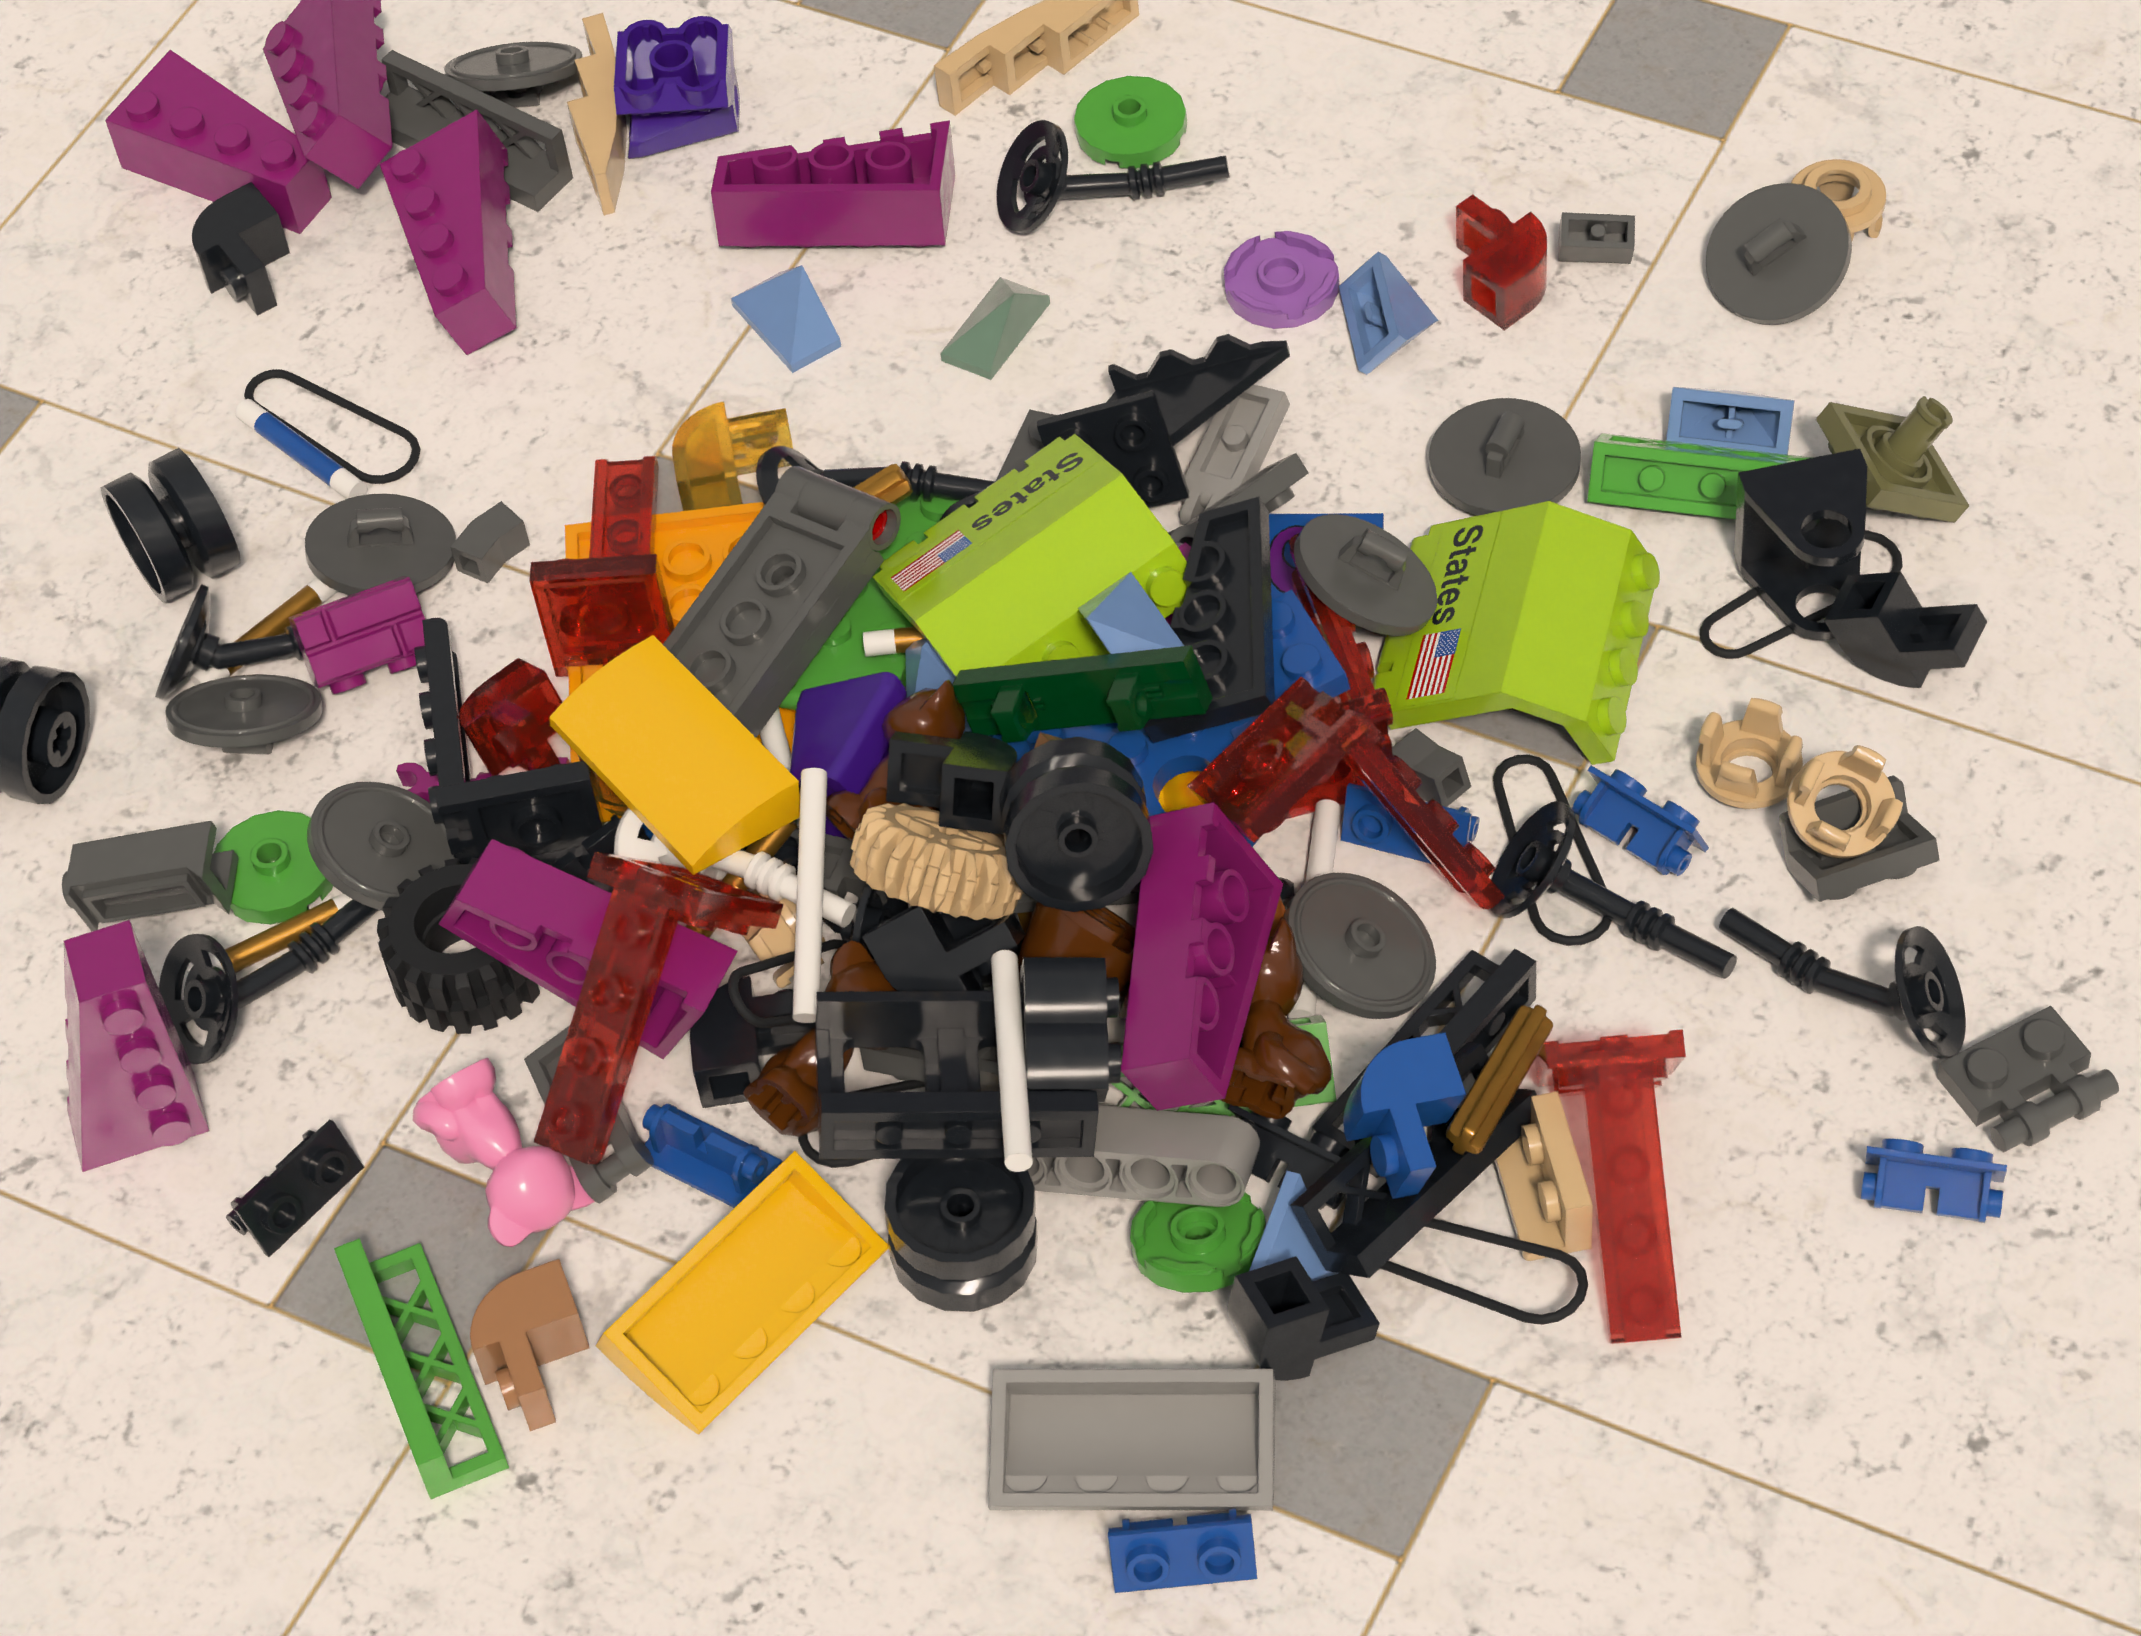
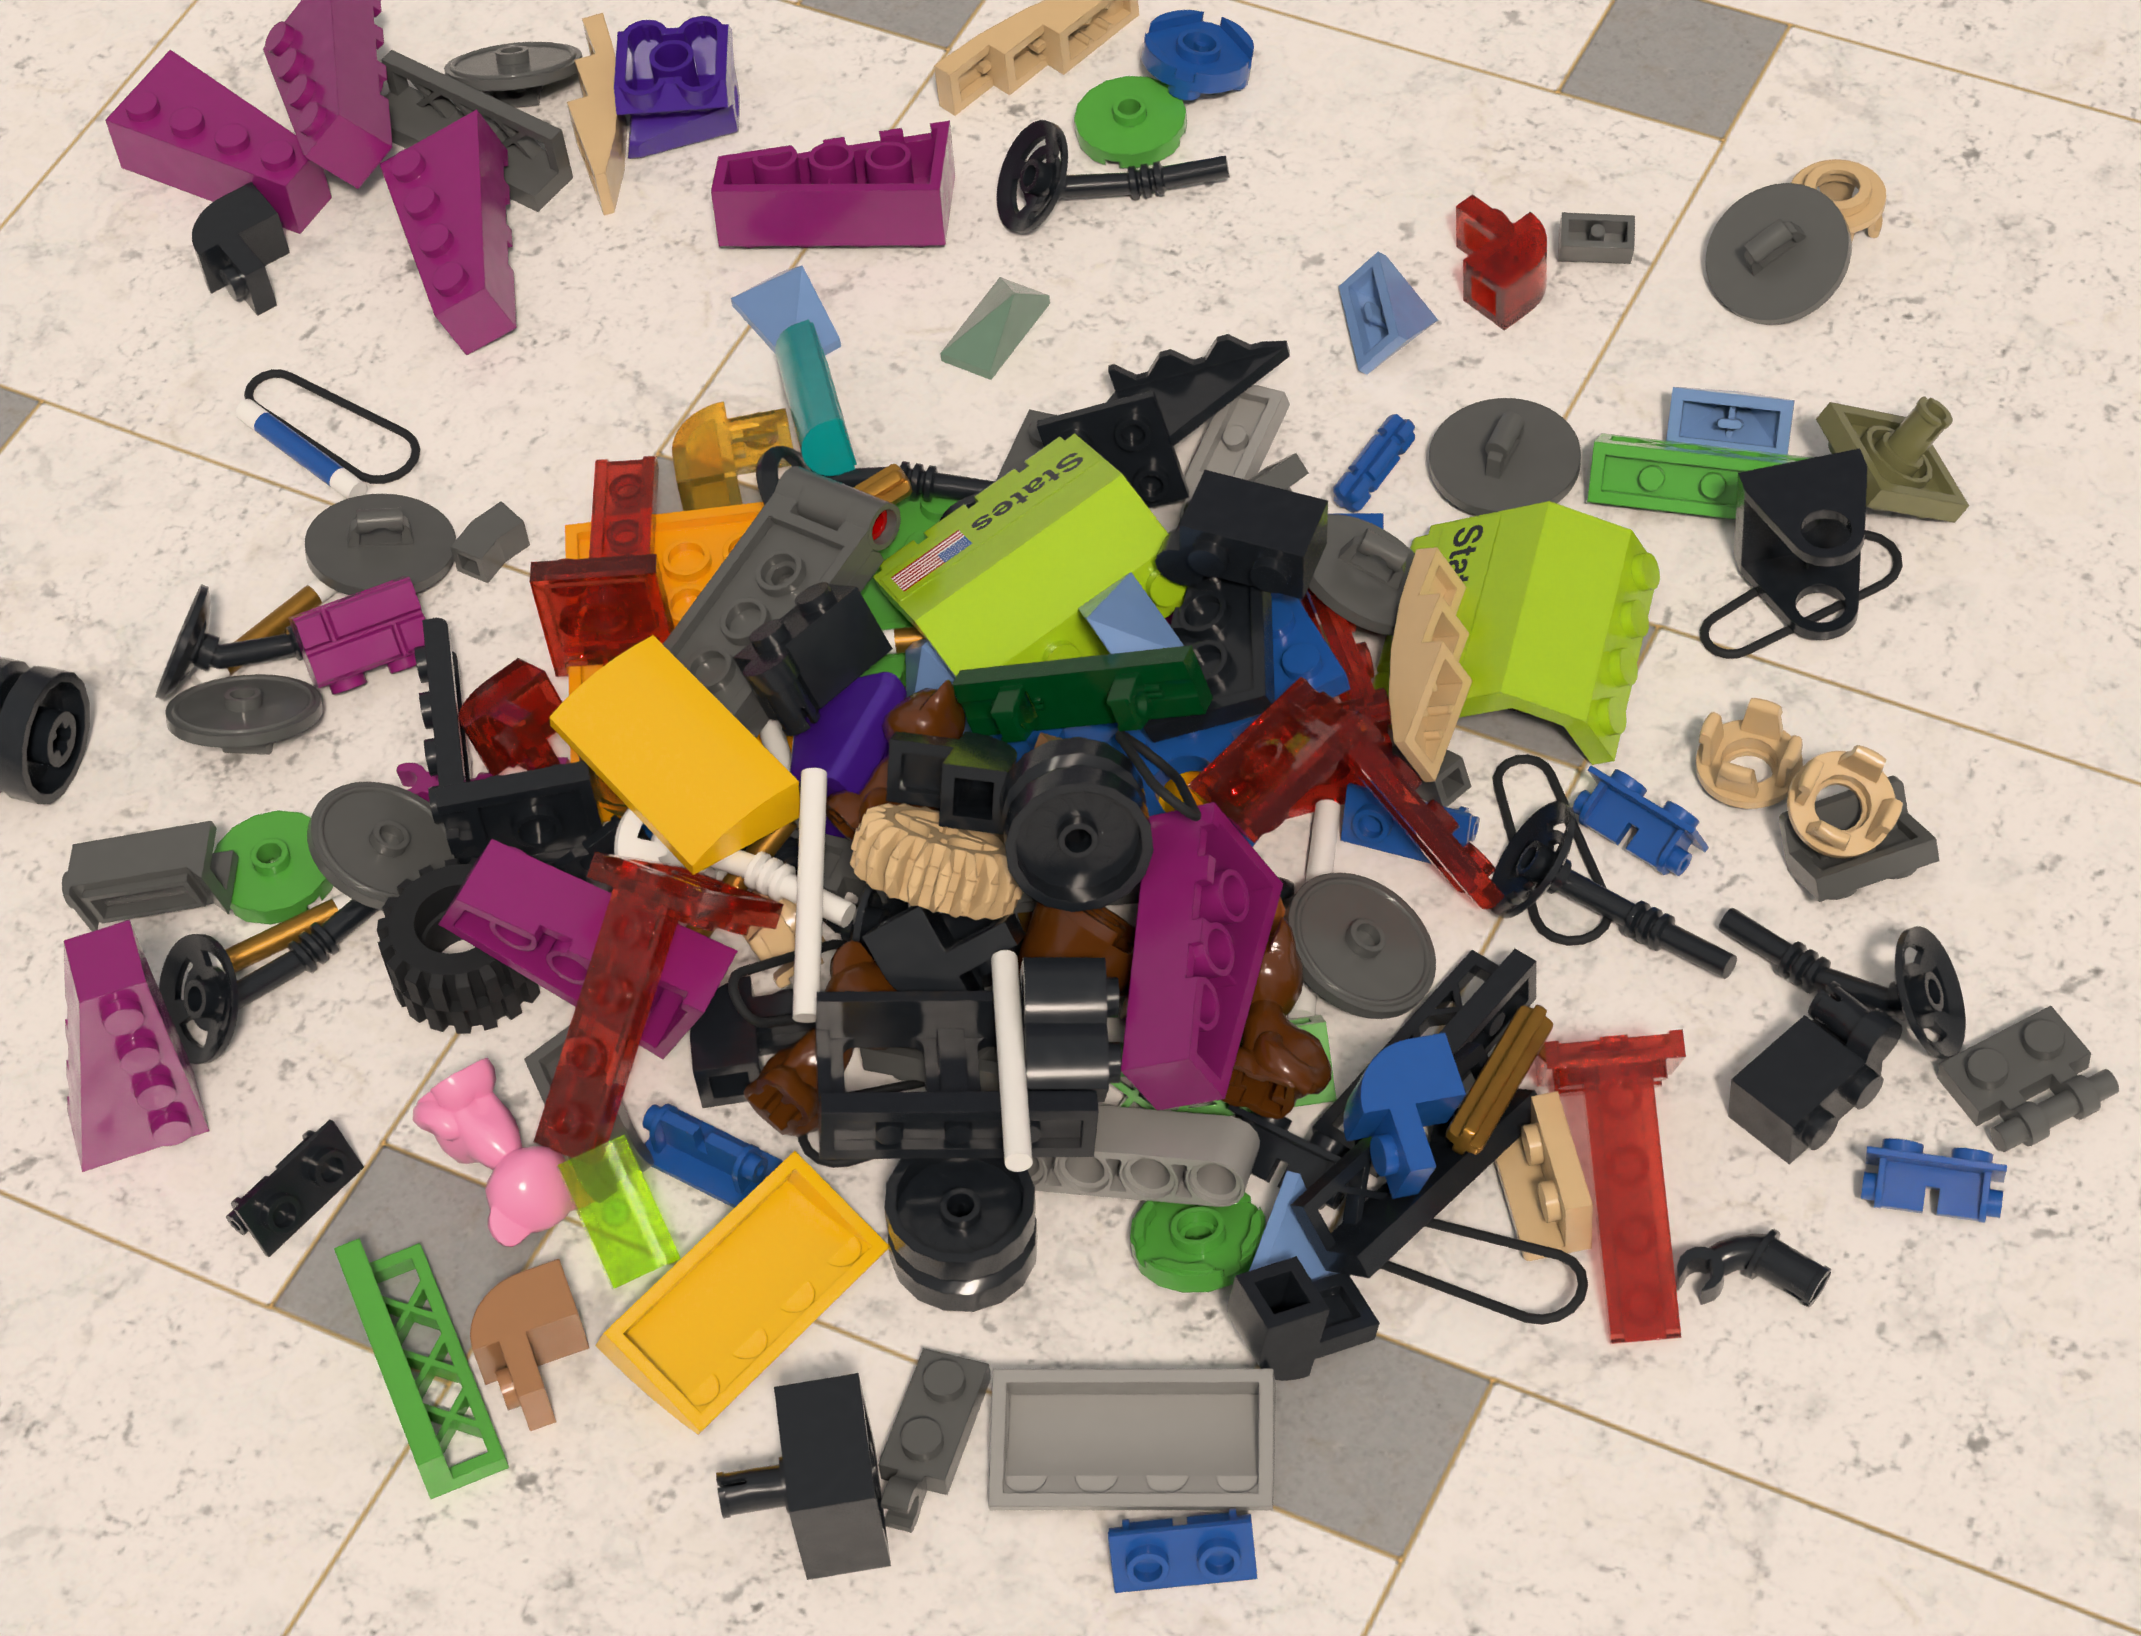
black wheel [100,448,241,602] -> none
medium lavender tile [1224,231,1340,329] -> none
black brick [1824,572,1987,688] -> none
none -> clear neon green panel [556,1135,681,1289]
none -> black brick [716,1373,891,1580]
none -> black hinge [733,582,893,736]
none -> teal brick [775,319,857,476]
none -> dark grey plate [878,1348,991,1533]
none -> black piece [1115,731,1201,821]
none -> blue plate [1141,10,1254,101]
none -> black hinge [1155,470,1328,599]
none -> blue axle [1333,414,1415,513]
none -> tan slope [1389,547,1473,782]
none -> black piece [1677,1229,1832,1308]
none -> black hinge [1728,981,1903,1165]

